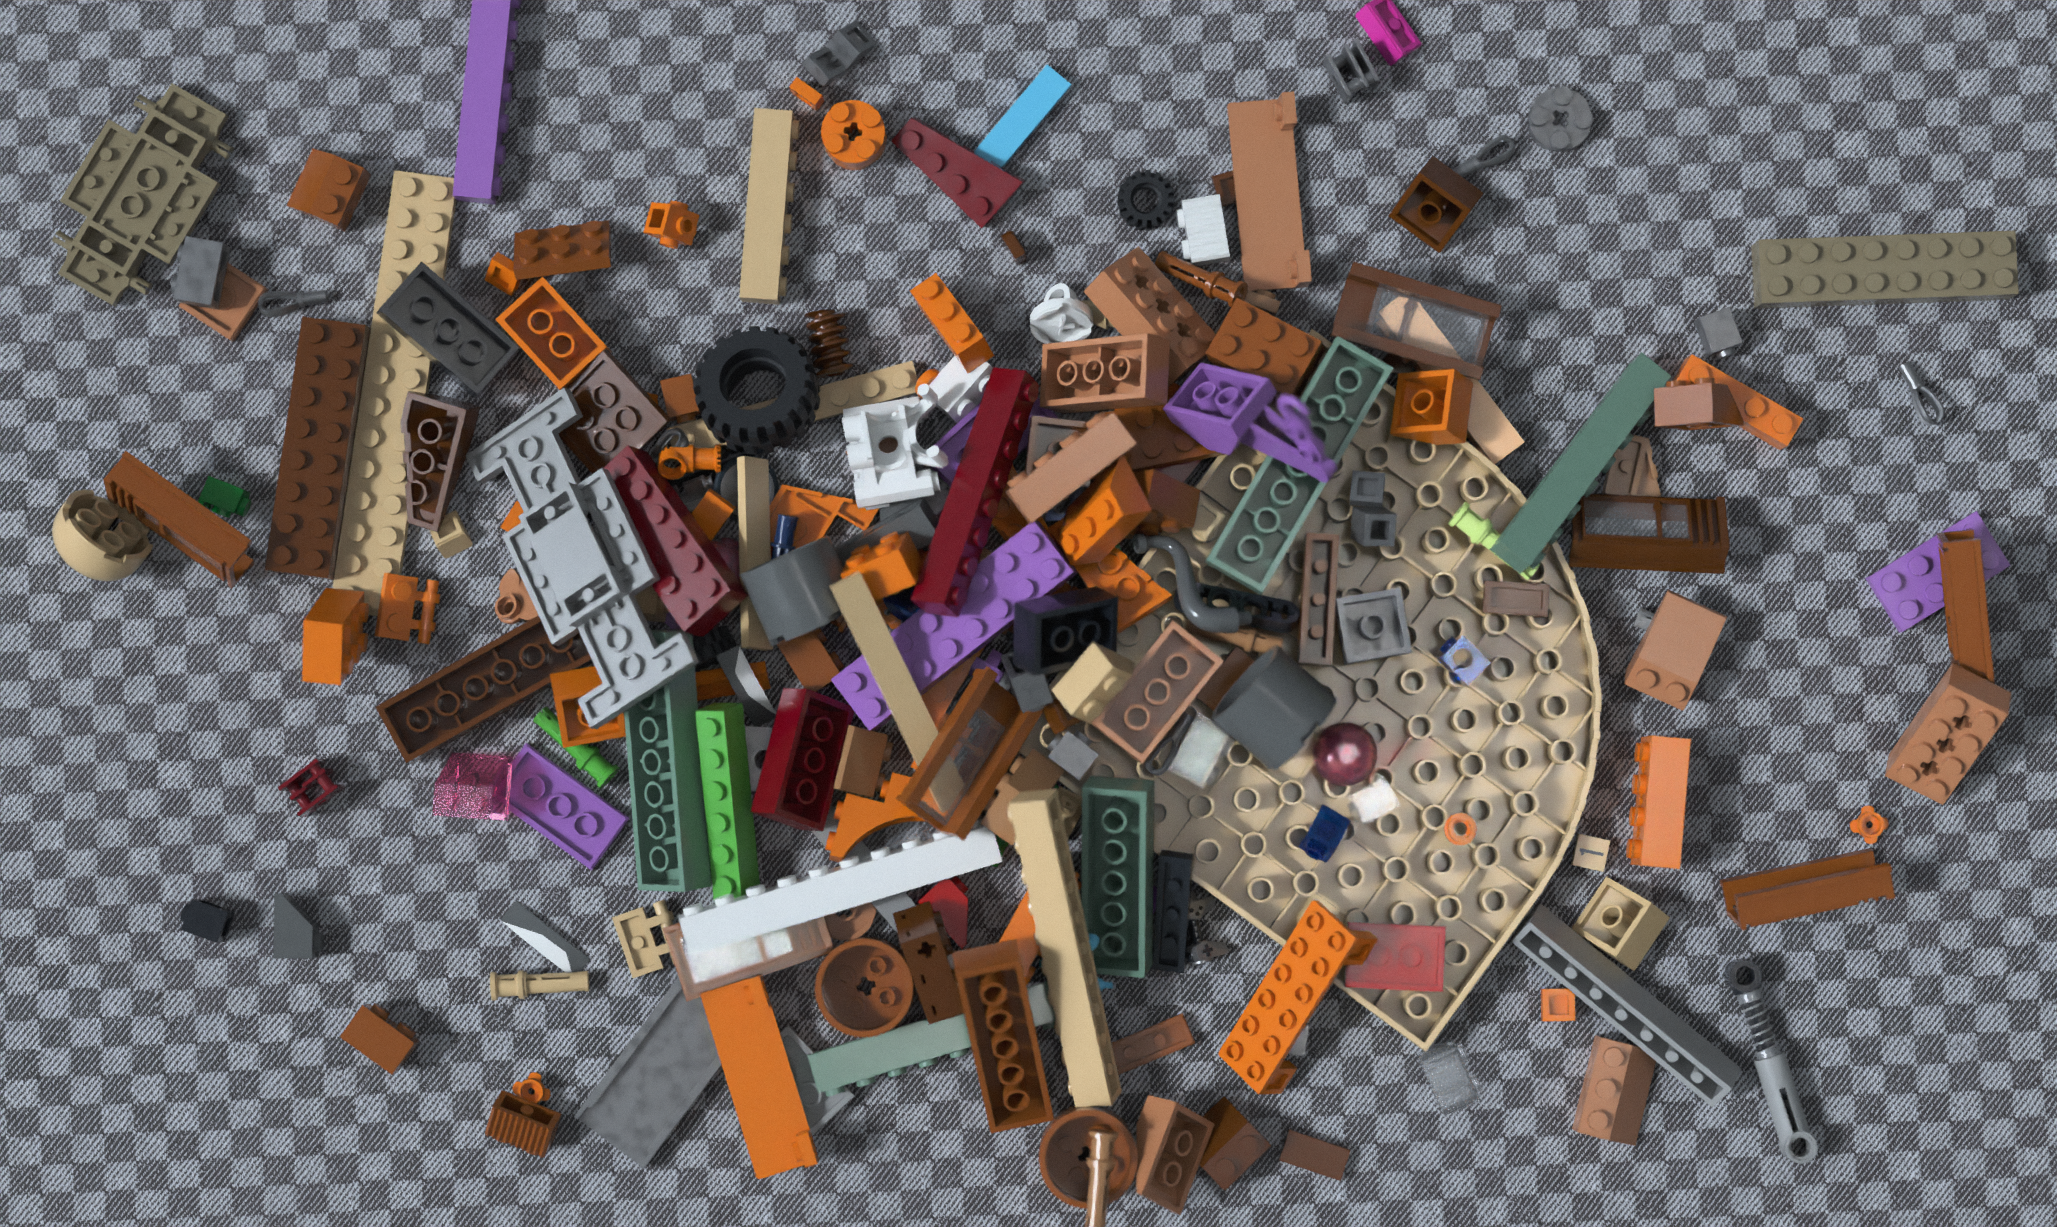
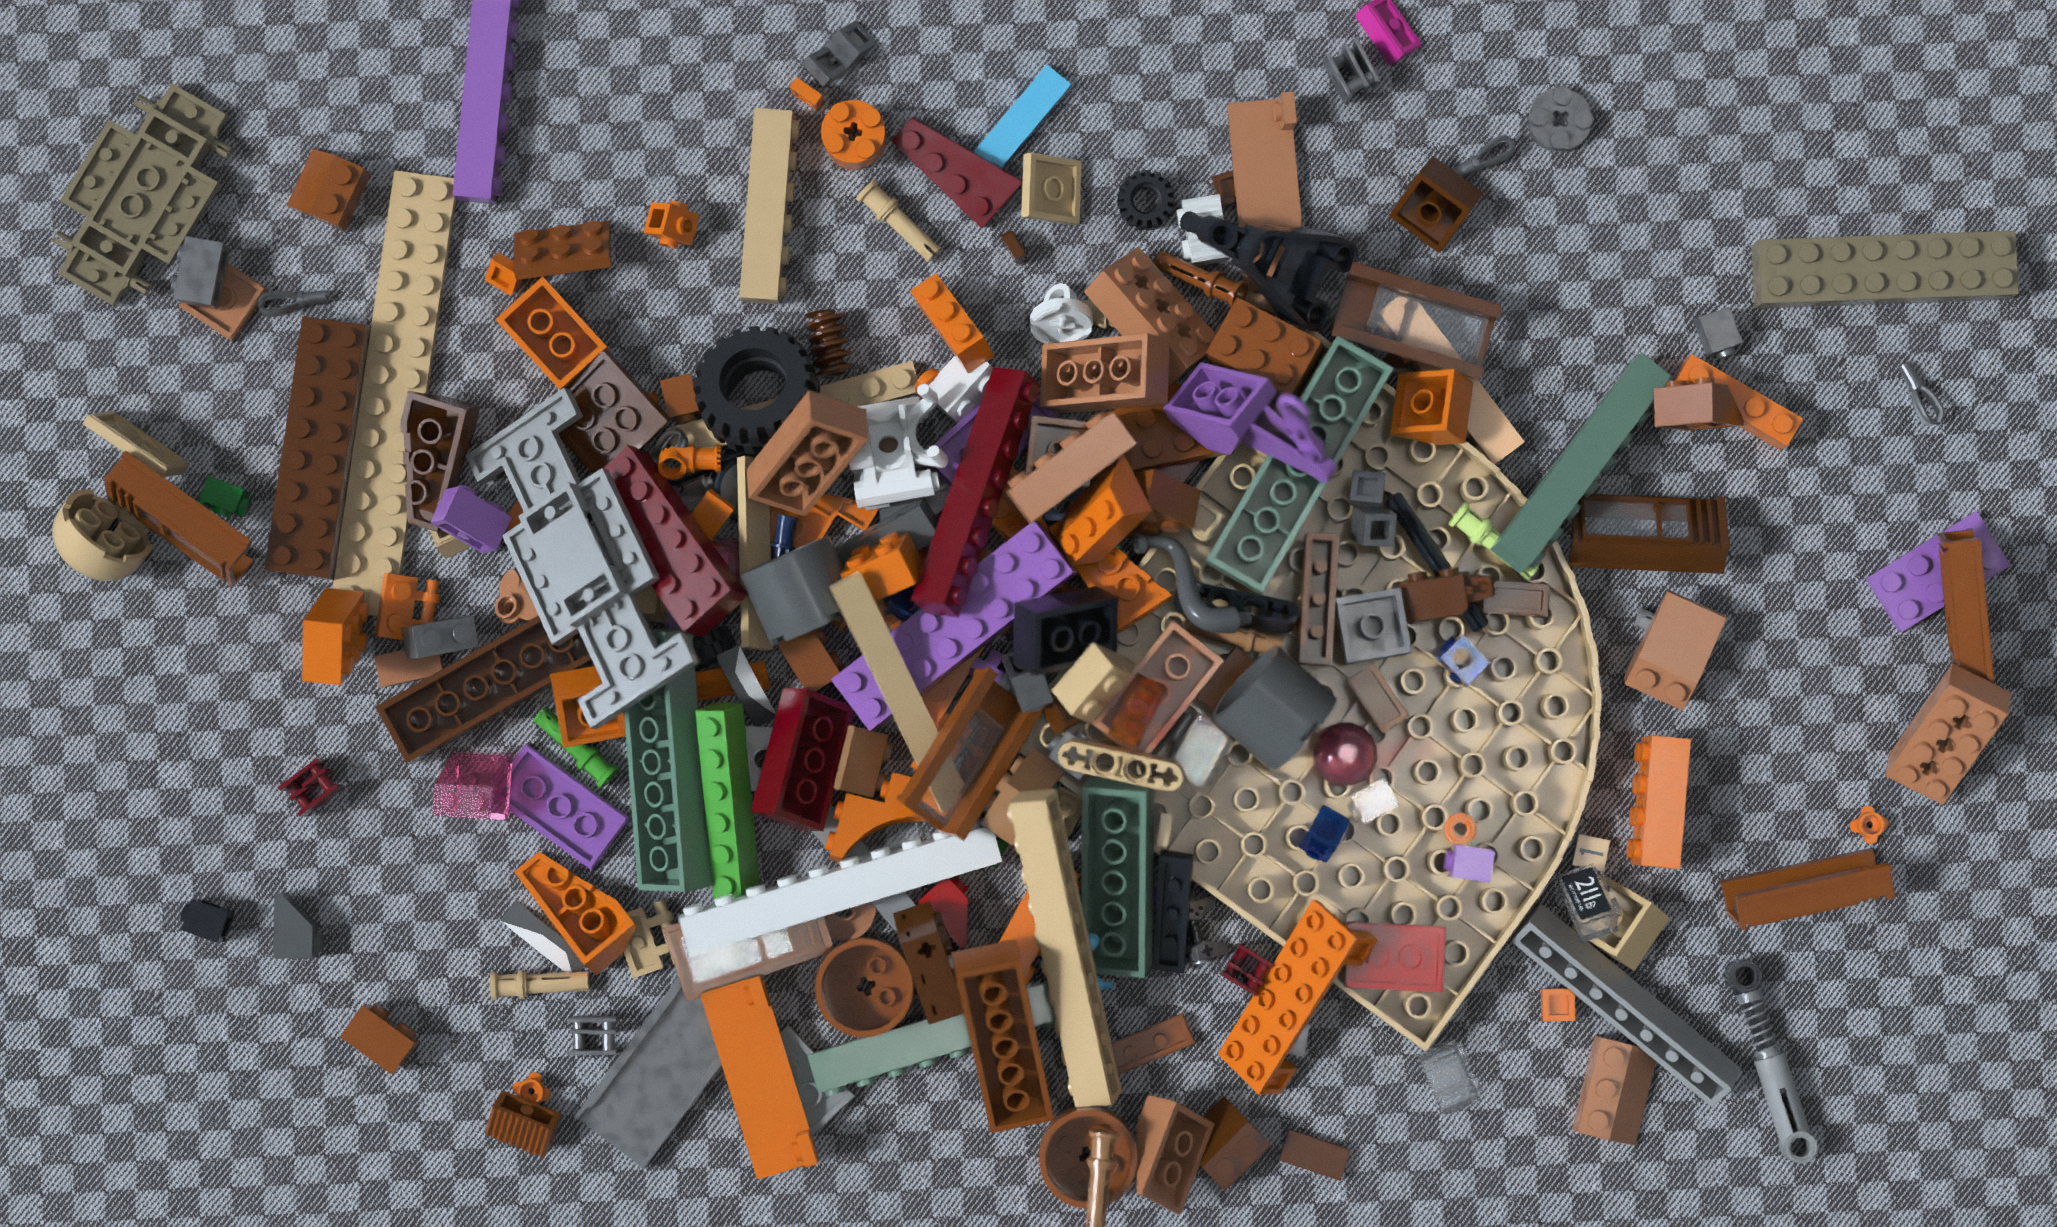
black brick [377,261,520,398] -> none
medium nougat wing [1602,435,1661,497] -> none
none -> tan tile [83,411,190,477]
none -> nougat tile [374,650,444,688]
none -> flat silver brick [401,615,479,659]
none -> medium lavender brick [430,485,512,554]
none -> orange wedge [514,852,637,975]
none -> flat silver piece [567,1016,621,1055]
none -> nougat brick [747,391,869,516]
none -> tan pin [856,179,941,262]
none -> tan plate [1021,153,1082,225]
none -> tan beam [1058,738,1185,791]
none -> clear orange slope [1105,673,1166,753]
none -> tan tile [1155,813,1173,847]
none -> black connector [1180,211,1358,332]
none -> dark red piece [1220,944,1275,996]
none -> tile [1346,662,1410,734]
none -> black axle [1386,492,1488,632]
none -> reddish brown hinge [1399,567,1495,622]
none -> brick [1444,844,1495,883]
none -> brick [1557,863,1622,943]

